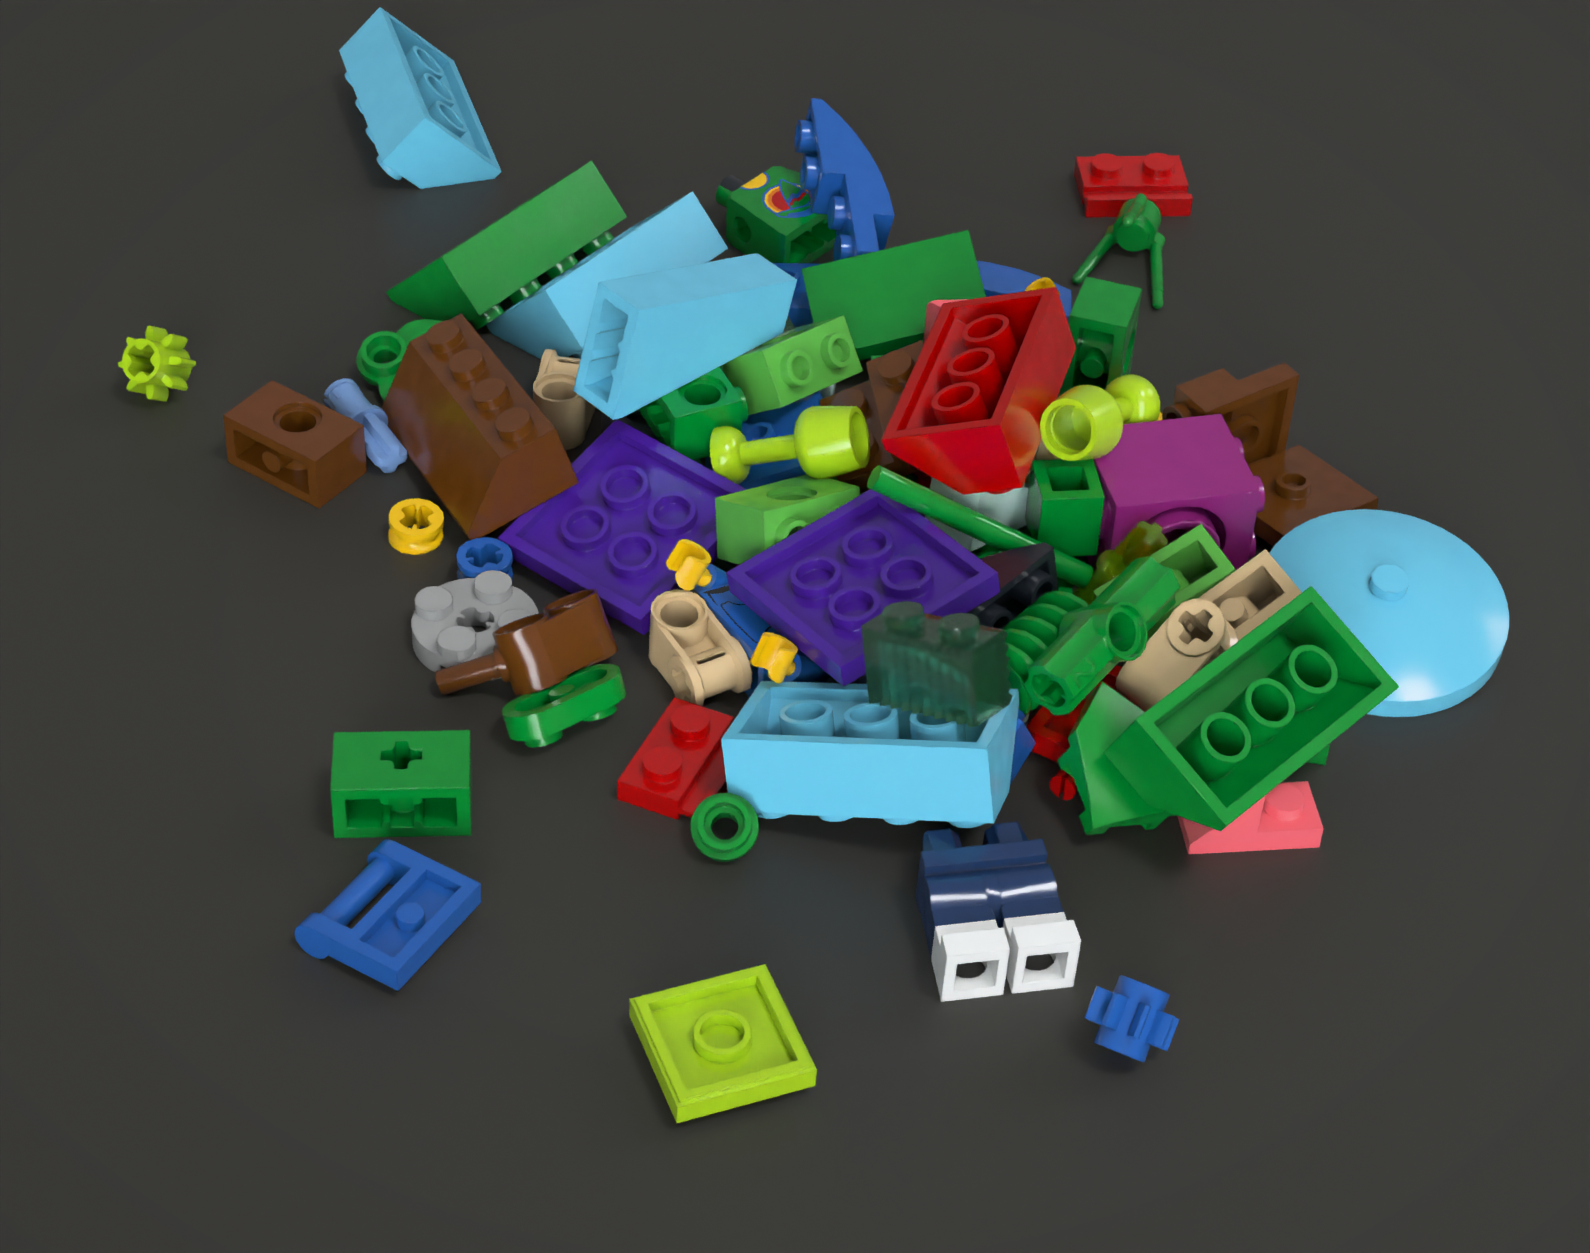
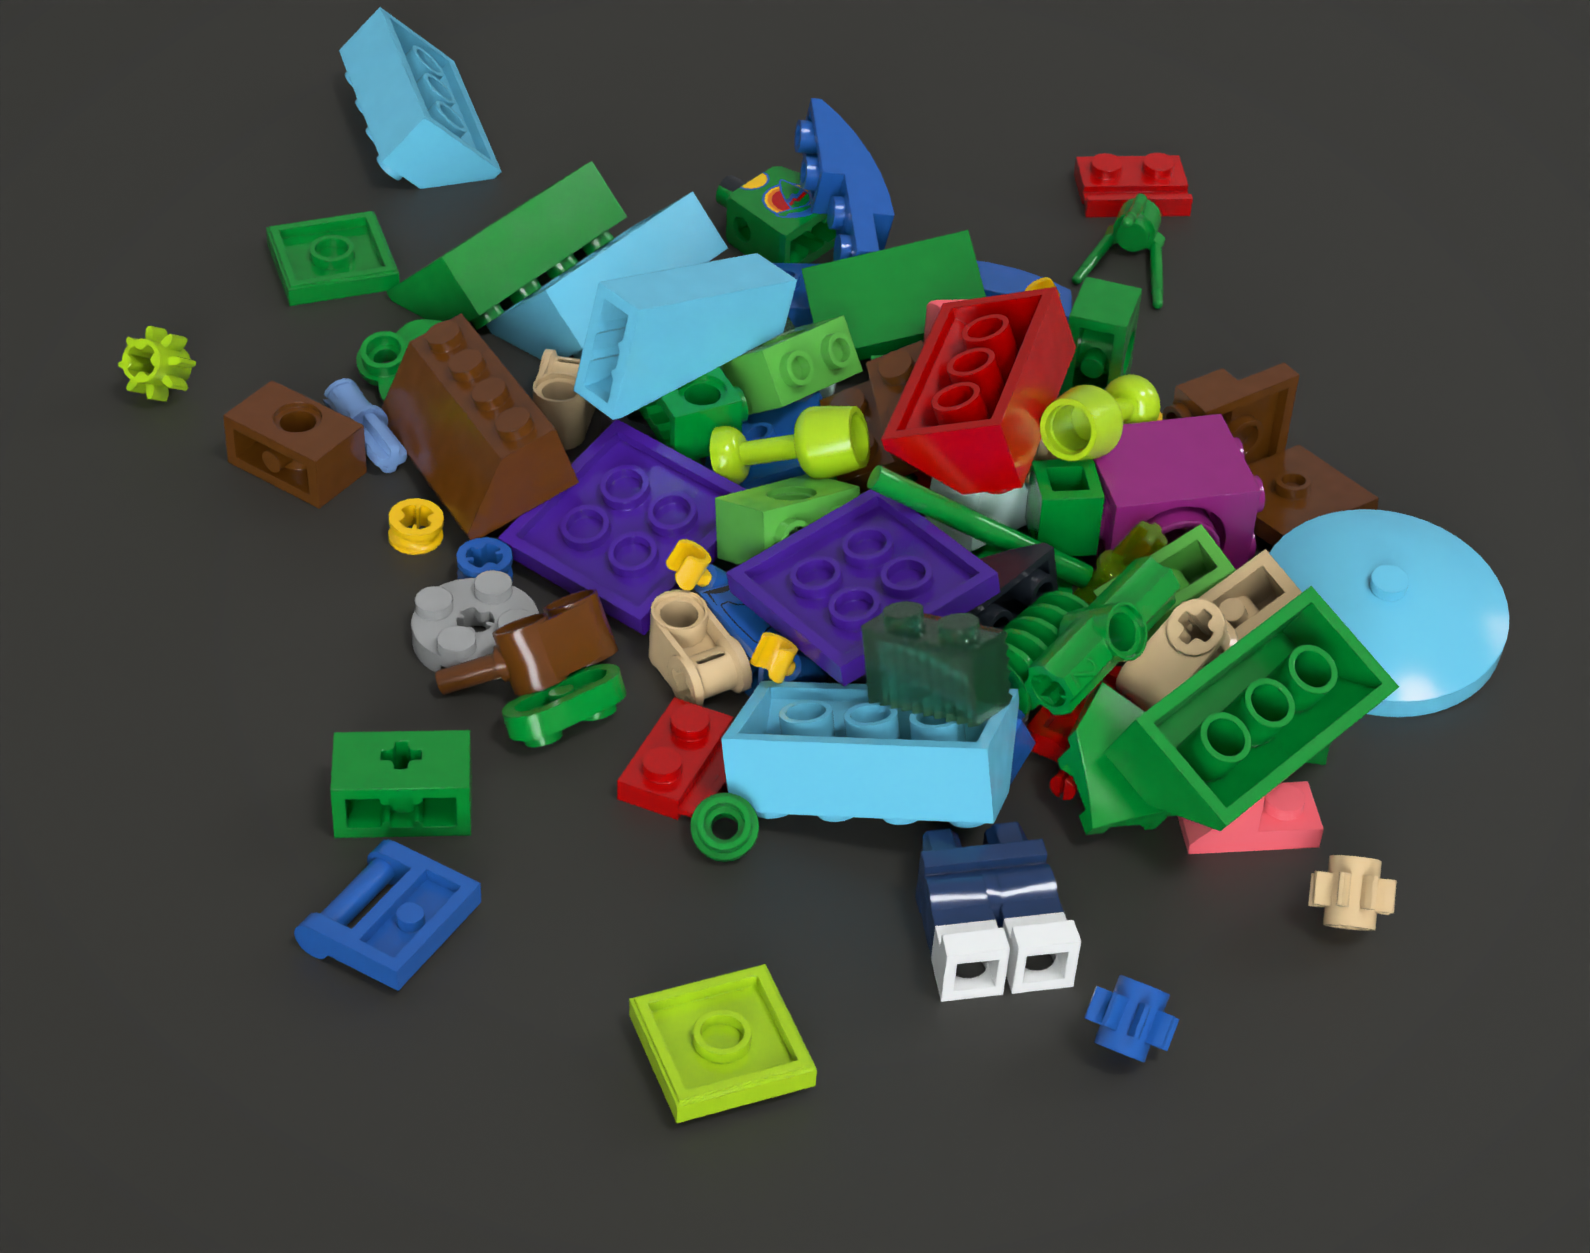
none -> green tile [266,211,400,306]
none -> tan gear [1308,855,1397,931]

